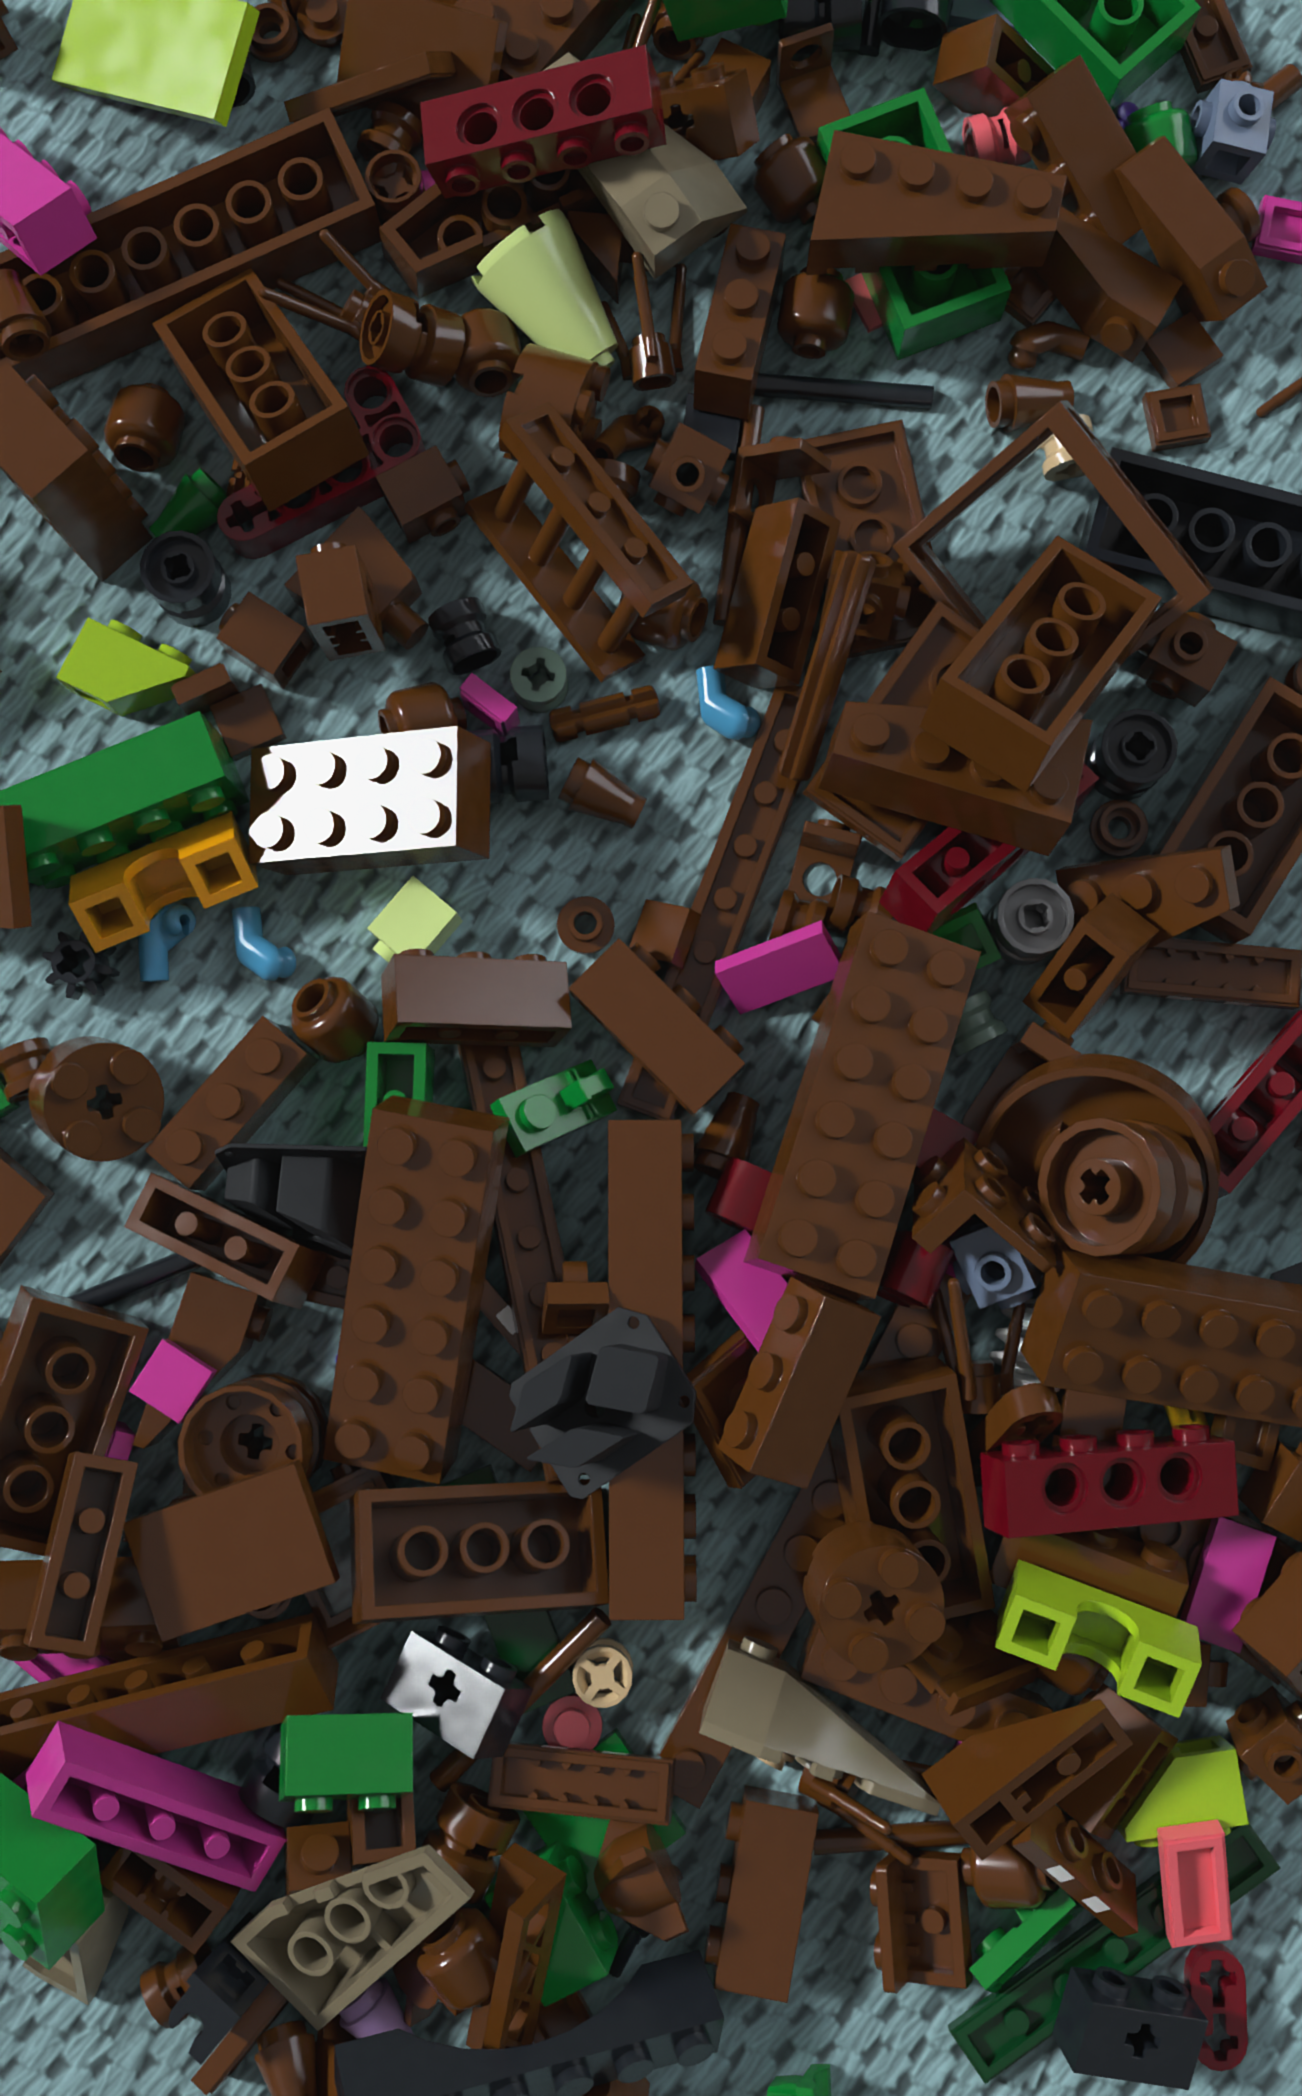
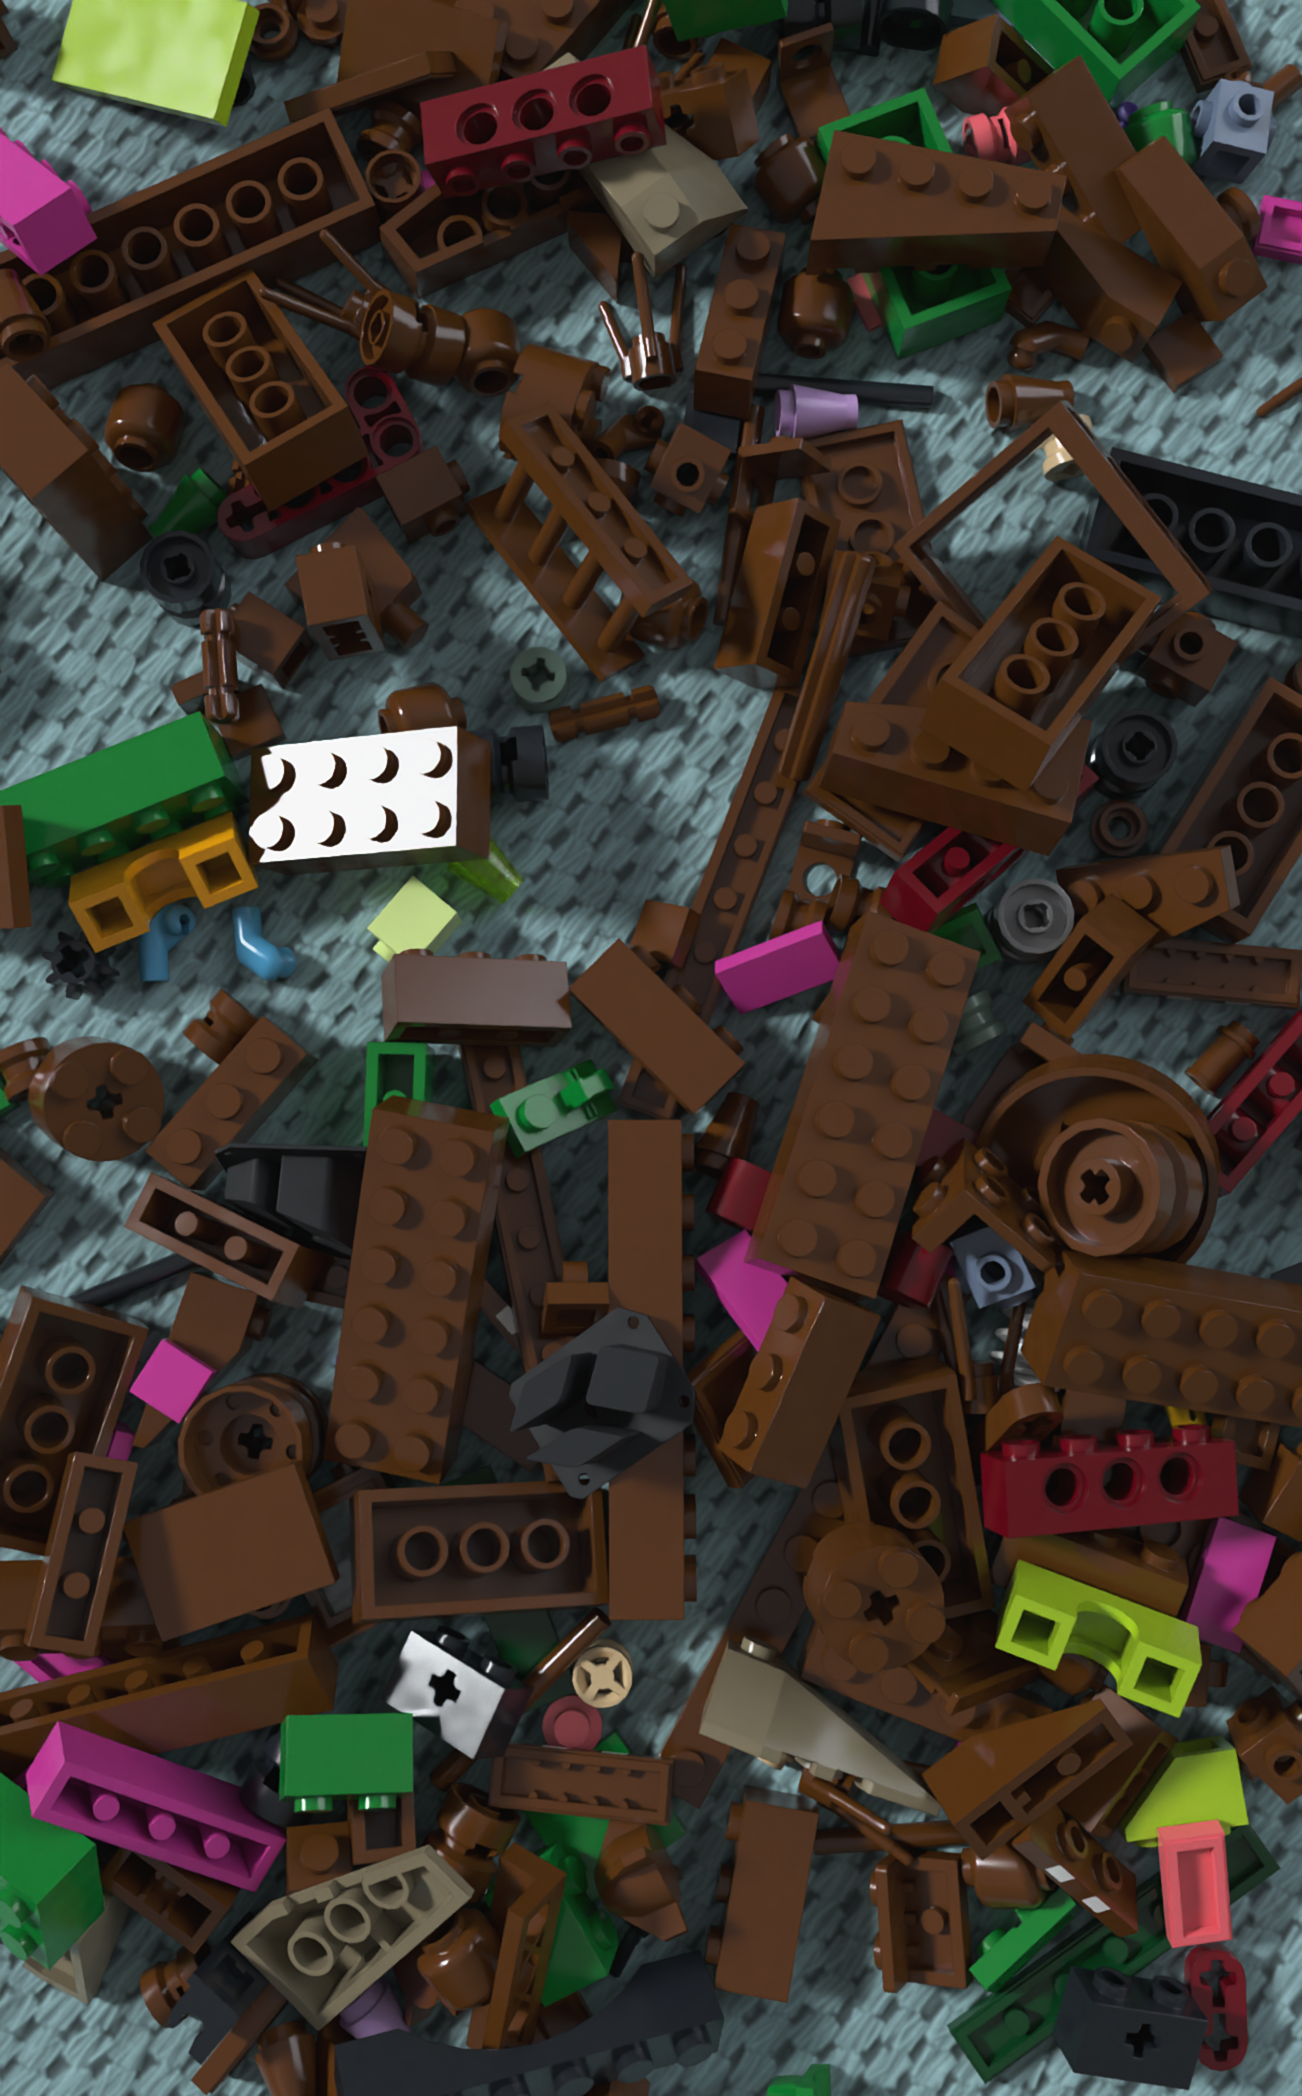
lime slope [56,617,196,717] -> none
reddish brown head [291,976,379,1063] -> none
black wheel [428,597,502,675] -> none
dark pink tile [459,673,520,737] -> none
yellowish green cone [471,209,618,368] -> none
reddish brown plate [557,896,615,954] -> none
reddish brown cone [558,757,647,829] -> none
dark azure arm [696,665,761,740] -> none
reddish brown tile [1142,383,1212,452] -> none
none -> reddish brown wheel [182,988,259,1065]
none -> reddish brown axle [199,608,240,725]
none -> clear neon green cone [445,836,525,905]
none -> lavender cone [774,384,858,439]
none -> reddish brown pin [1184,1020,1260,1096]

